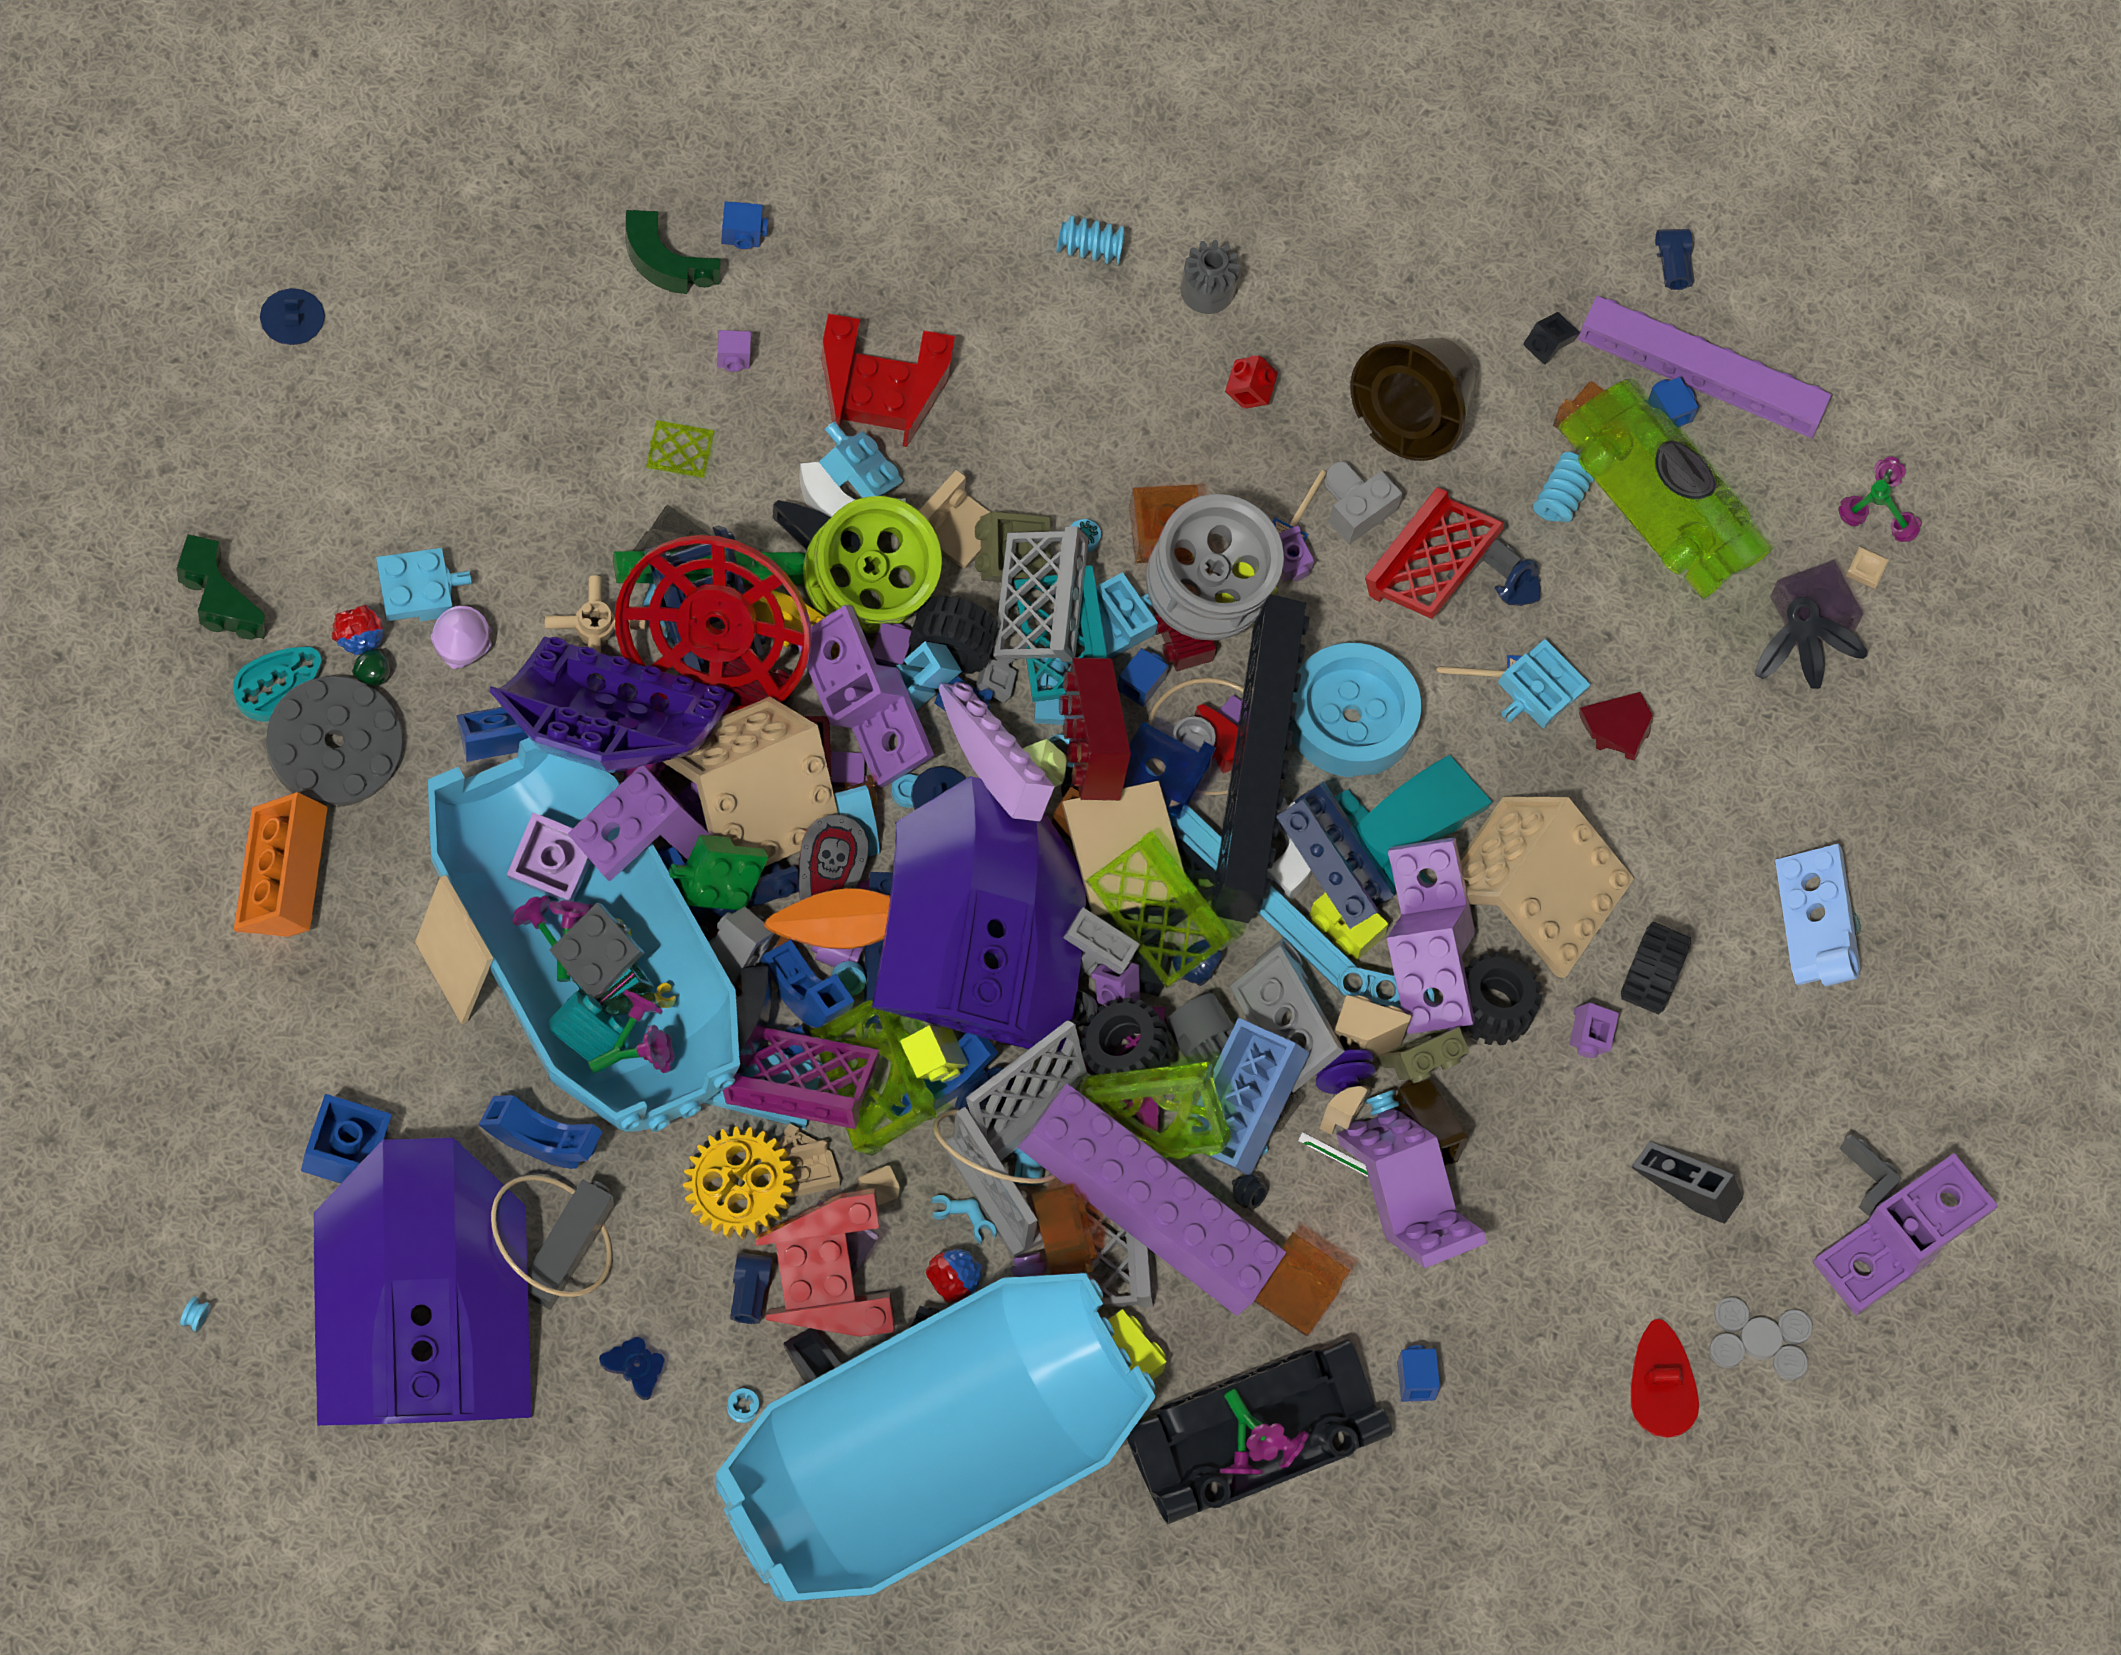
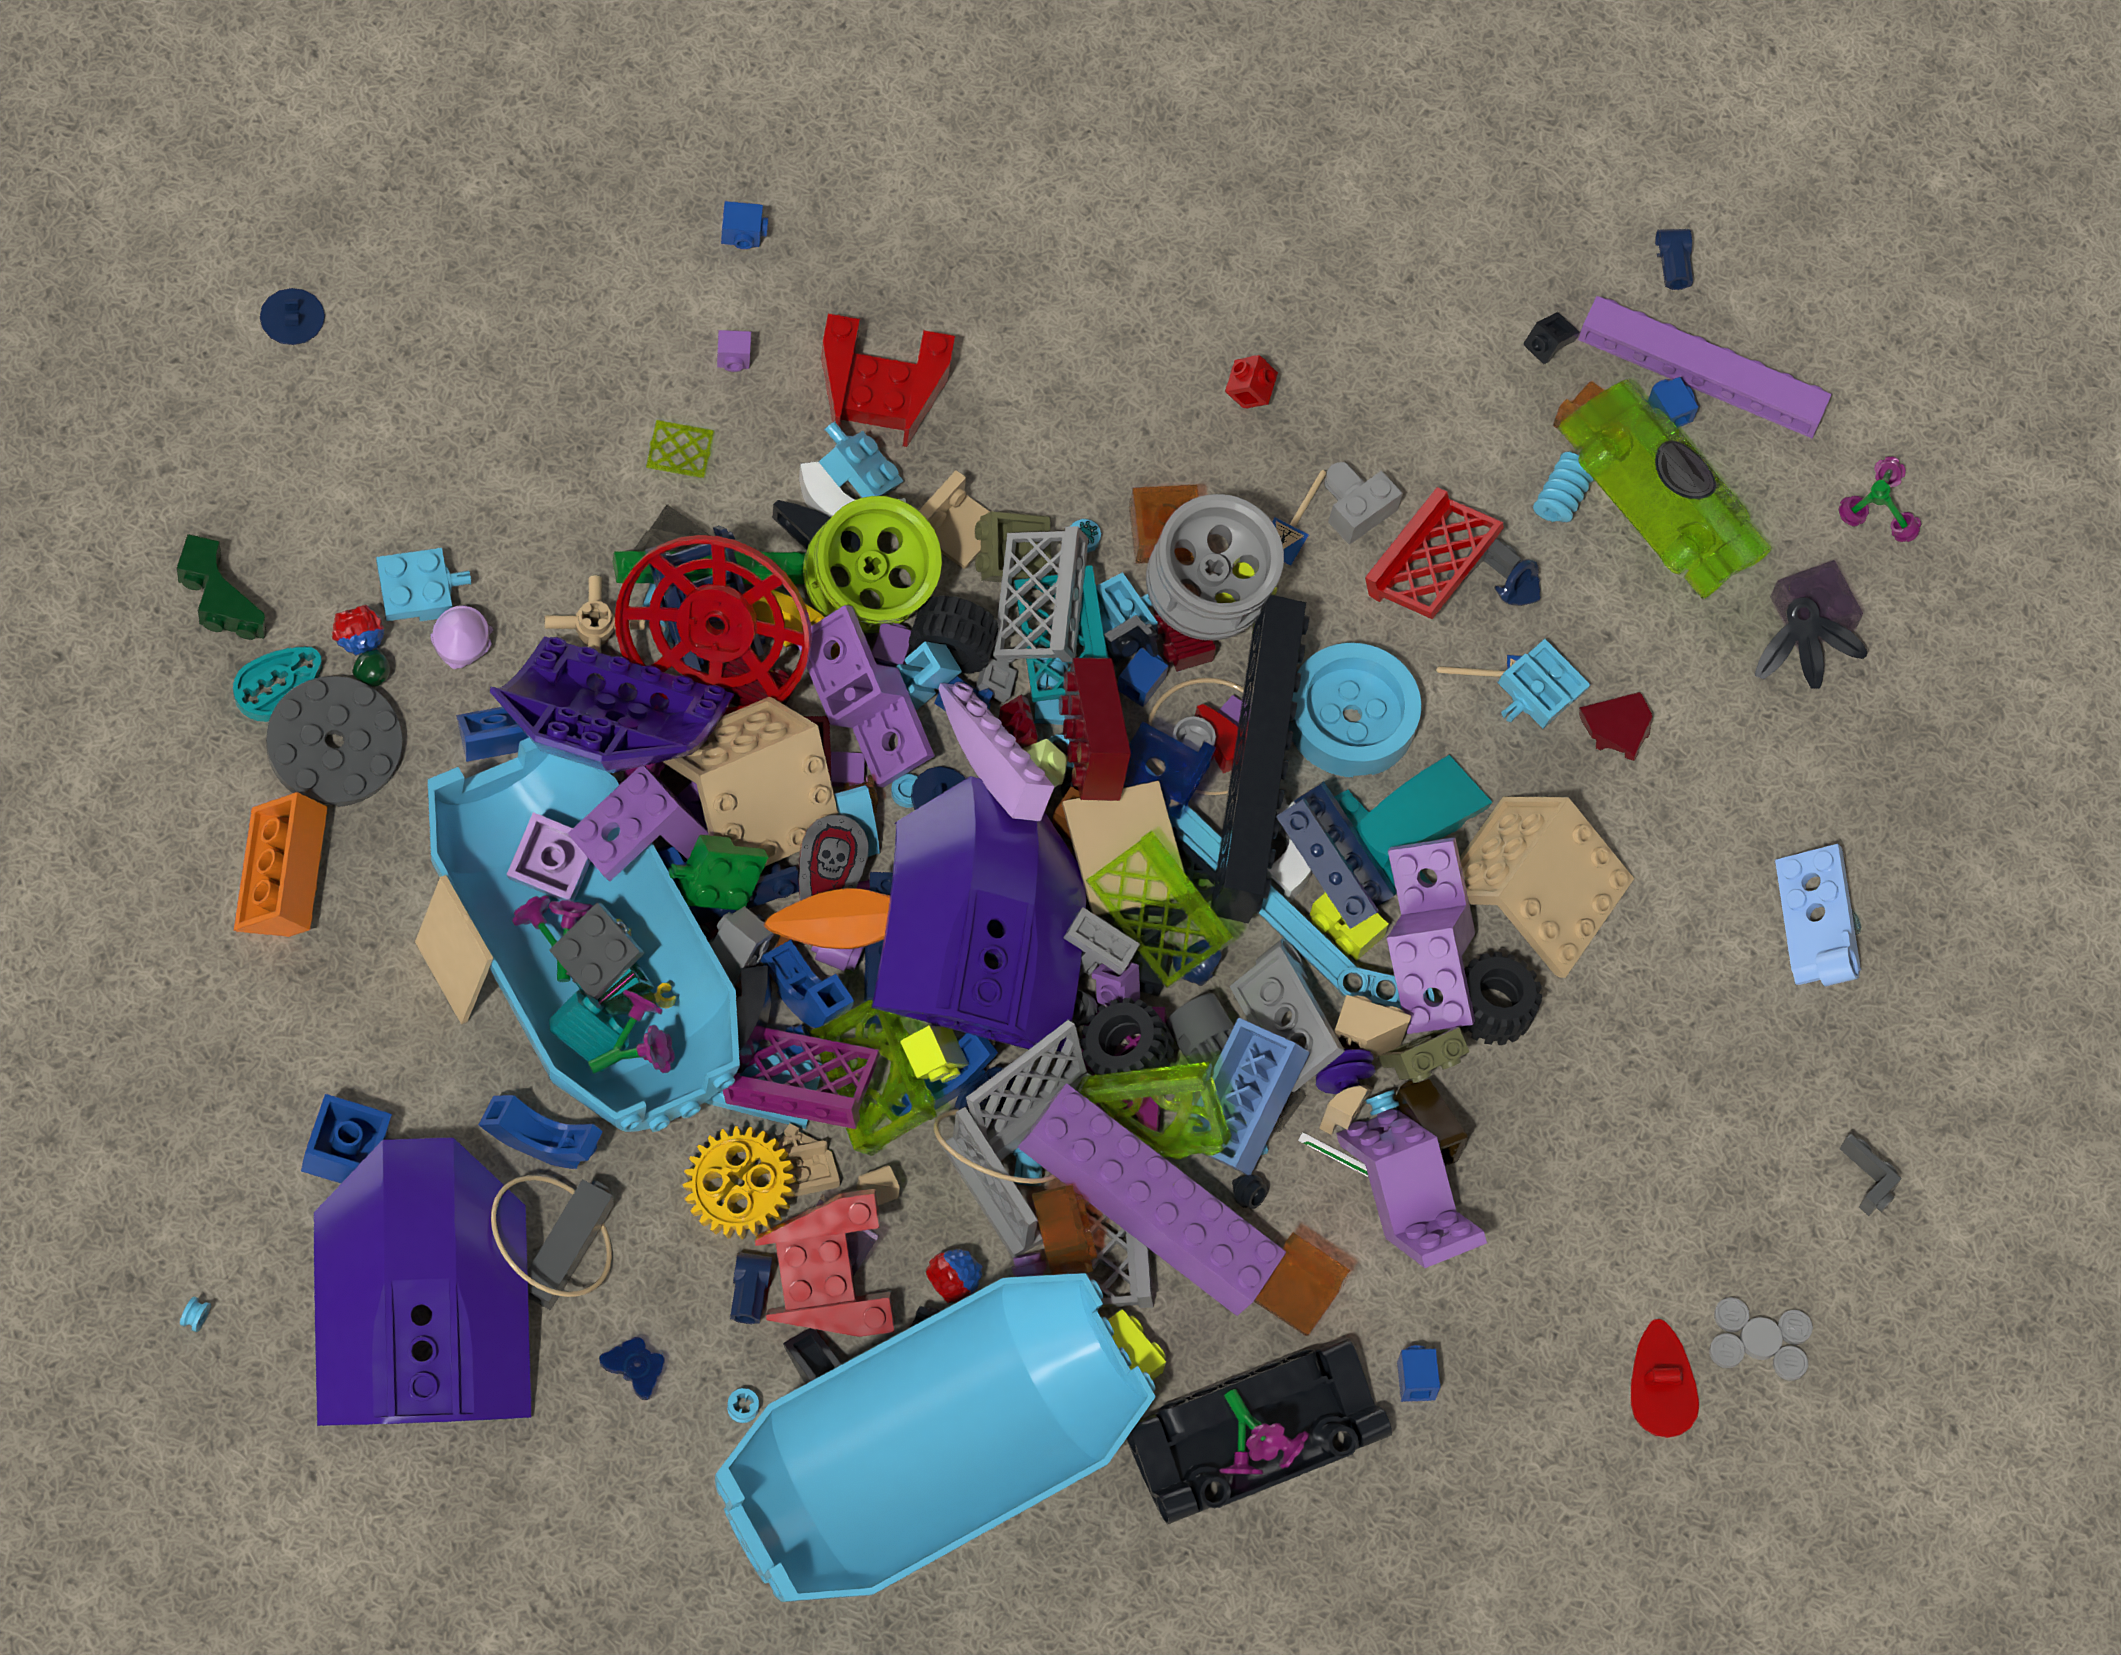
dark green arch [625,210,721,294] -> none
medium azure tile [831,961,866,996] -> none
medium azure arm [931,1195,996,1244] -> none
medium azure piece [1056,215,1125,265] -> none
dark grey gear [1180,240,1240,314] -> none
medium lavender brick [1279,526,1314,582] -> none
dark brown cone [1350,338,1475,461] -> none
medium lavender brick [1569,1003,1619,1058] -> none
black tyre [1621,922,1691,1015] -> none
black slope [1632,1142,1743,1224] -> none
medium lavender bracket [1813,1153,1998,1316] -> none
tan tile [1846,547,1889,589] -> none
none -> dark red slope [998,694,1037,748]
none -> black bracket [1104,615,1159,664]

